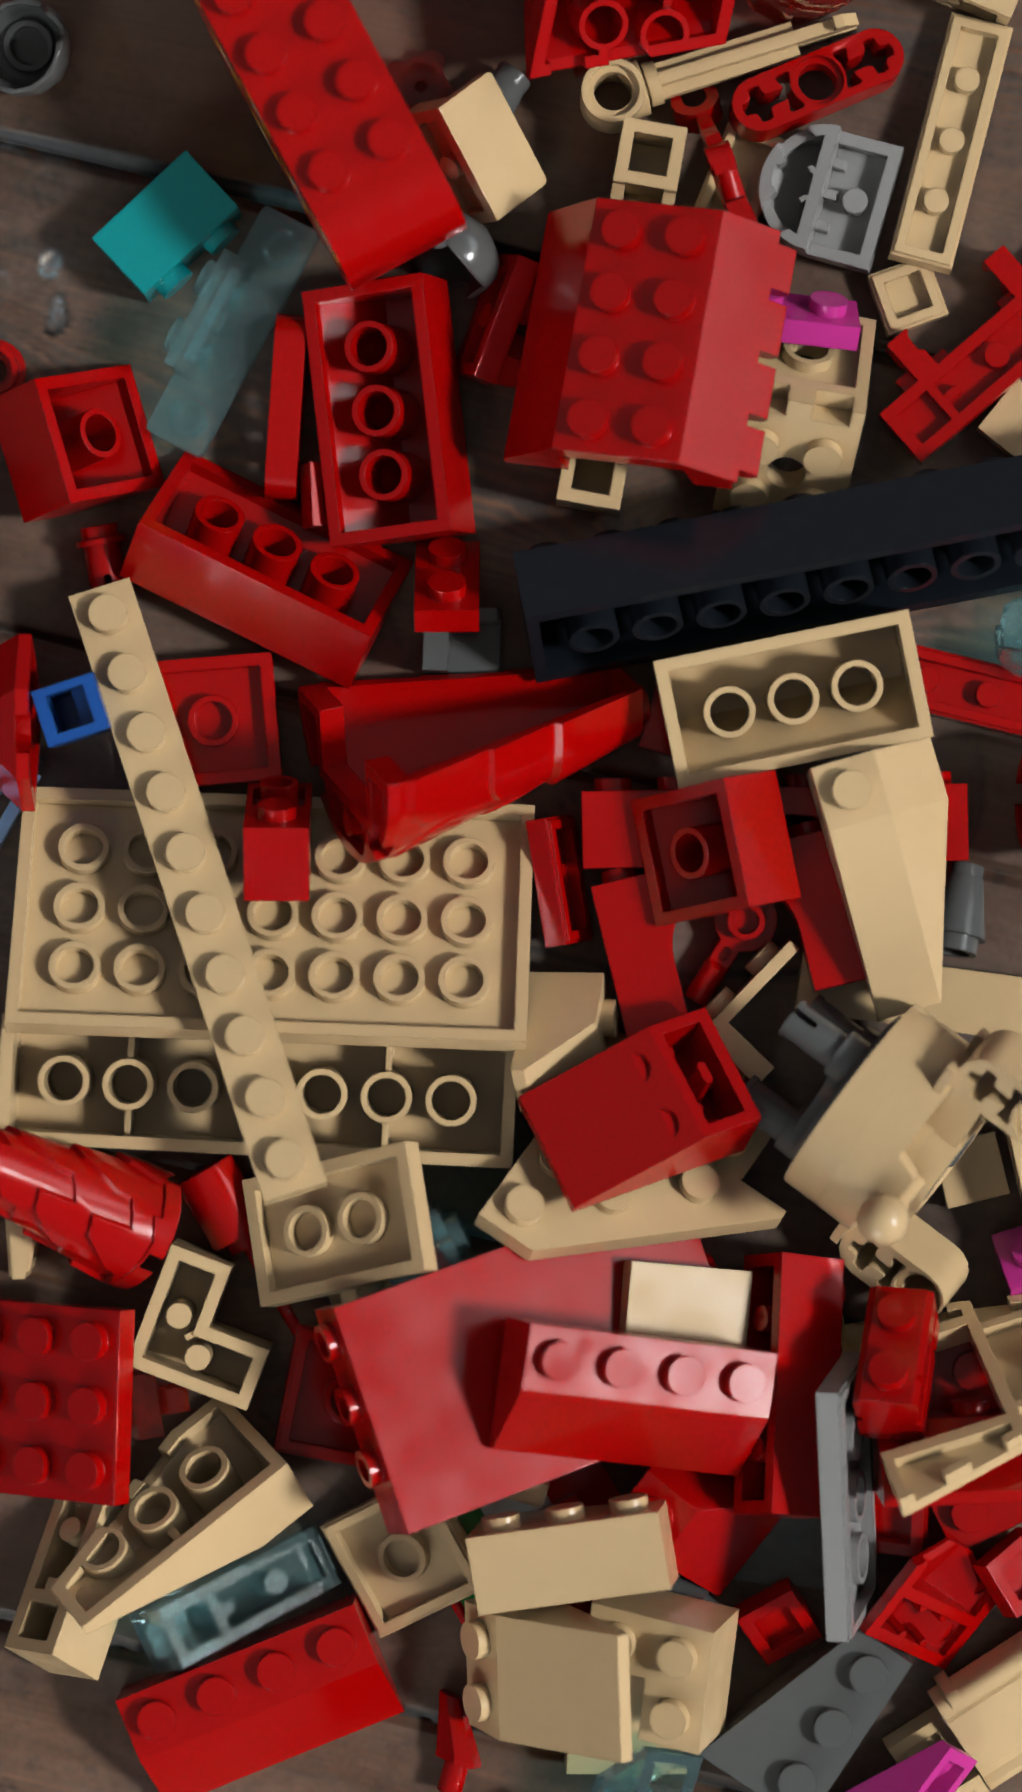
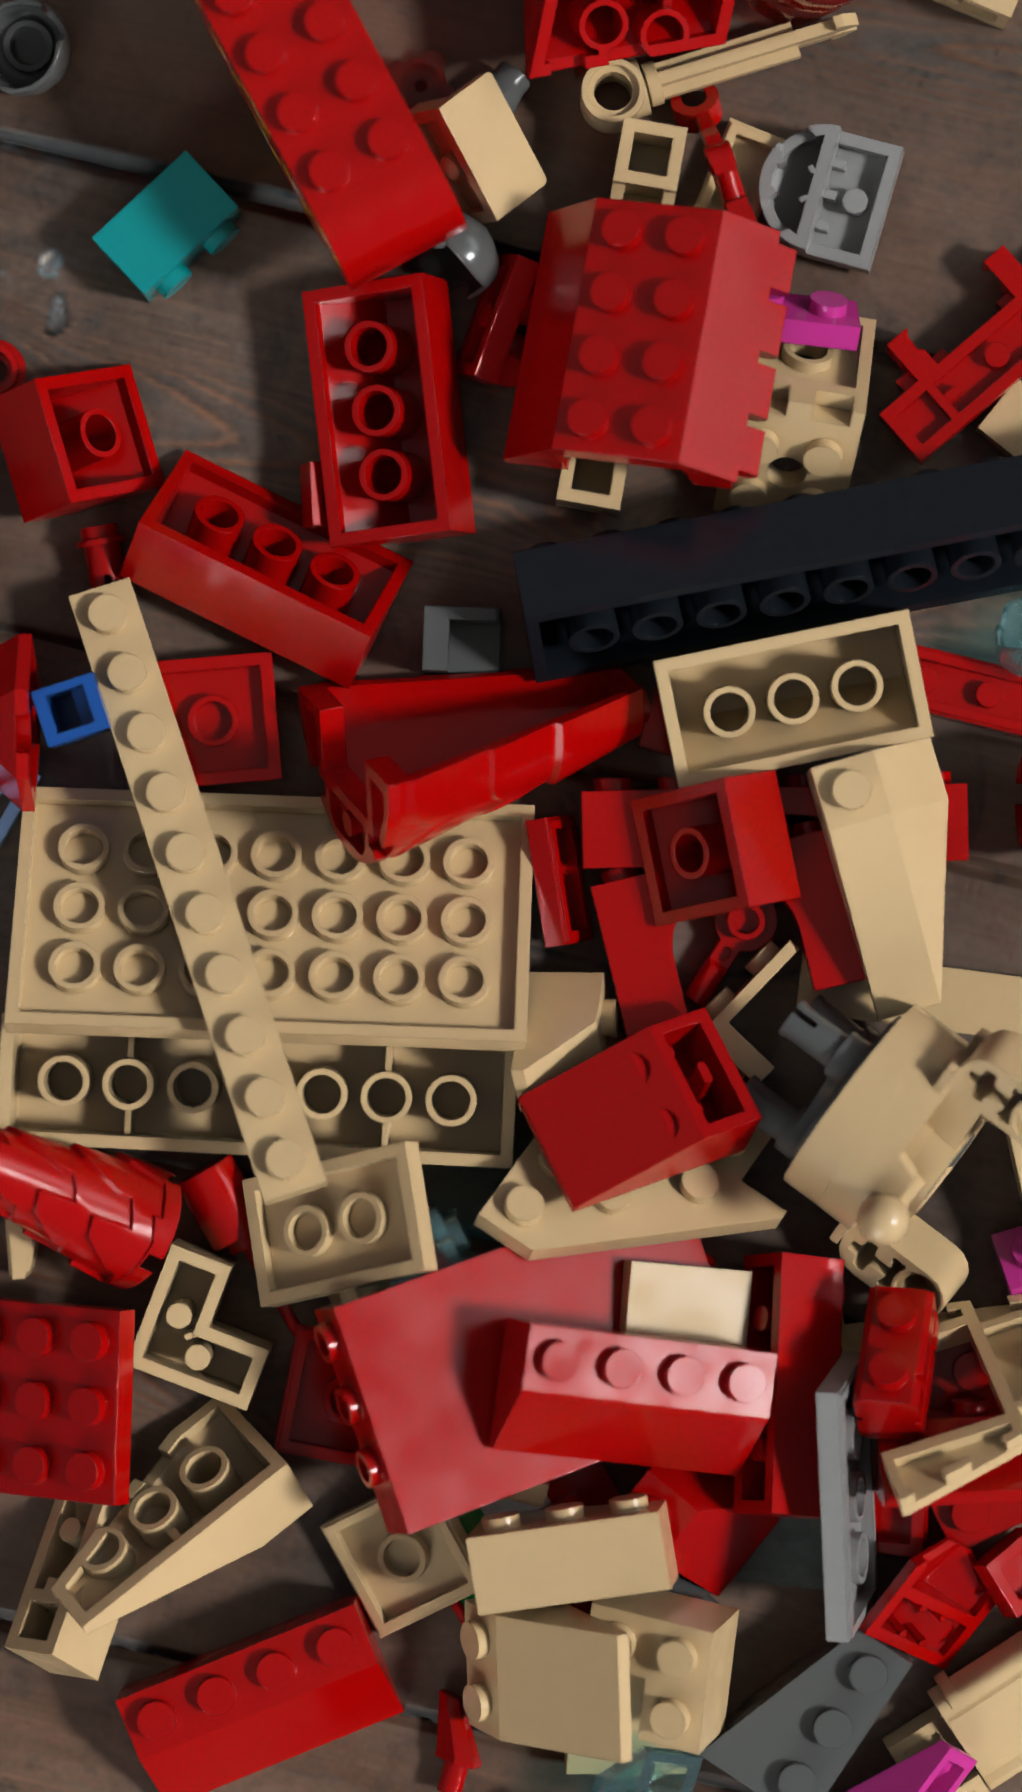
clear light blue slope [128,1525,342,1673] -> none
clear red tile [131,1369,191,1440] -> none
clear light blue bracket [147,206,319,458] -> none
red slope [243,775,312,901] -> none
red beam [264,313,308,500] -> none
red plate [414,537,480,632] -> none
red beam [728,28,904,142] -> none
red plate [733,1577,823,1666] -> none
tan tile [866,263,949,338] -> none
tan tile [887,12,1013,275] -> none
tan tile [940,1130,1010,1209] -> none
dark grey cone [943,861,985,958] -> none

